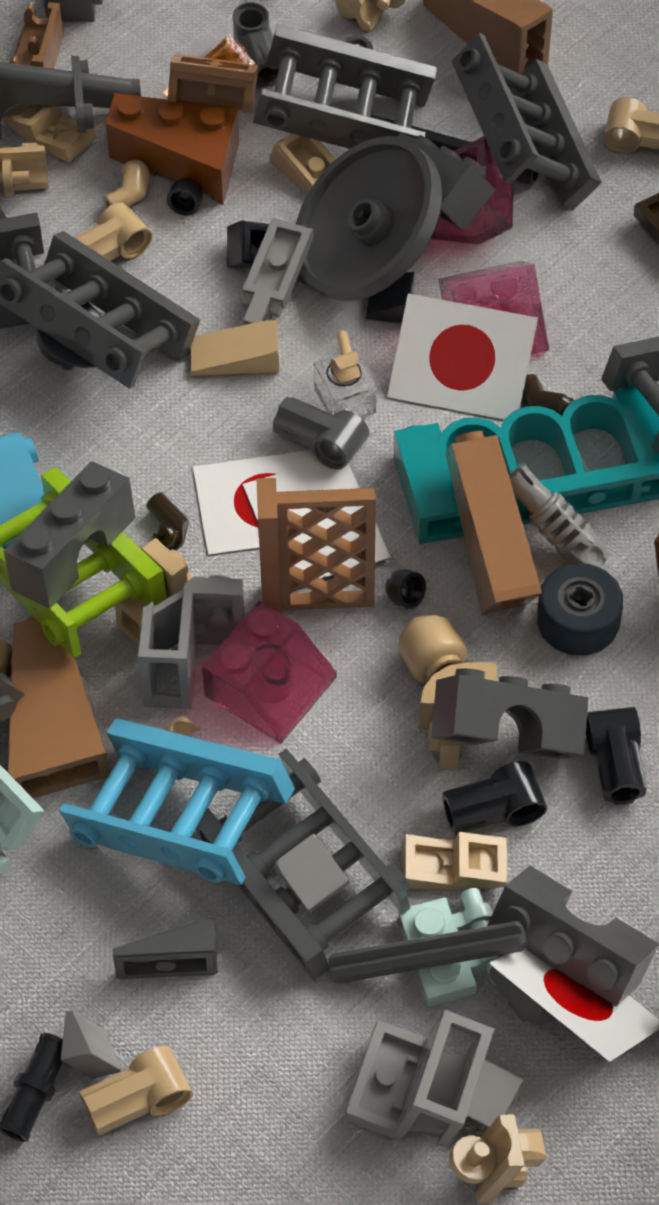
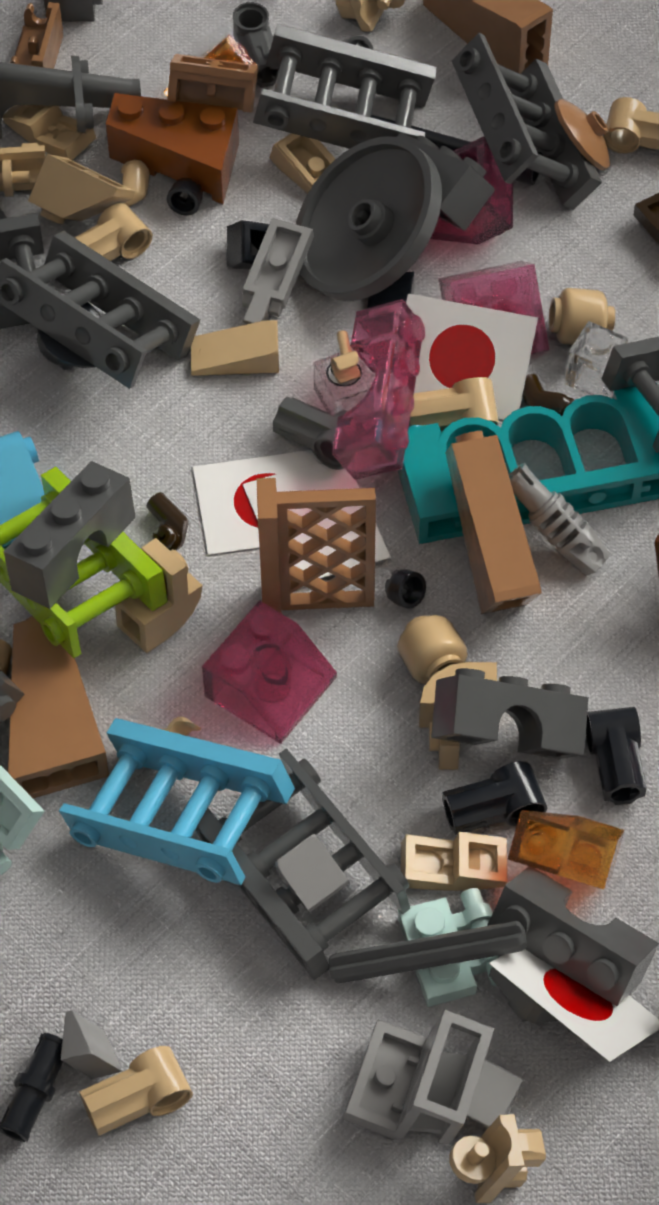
dark grey slope [113,919,218,979] -> none
light grey piece [138,575,246,709] -> none
black wheel [537,563,623,656] -> none
none -> tan slope [28,154,136,224]
none -> clear pink arch [332,299,425,480]
none -> tan piece [406,377,499,431]
none -> clear orange slope [507,810,625,889]
none -> tan head [548,288,615,347]
none -> medium nougat dish [554,99,610,171]
none -> clear brick [565,321,629,397]

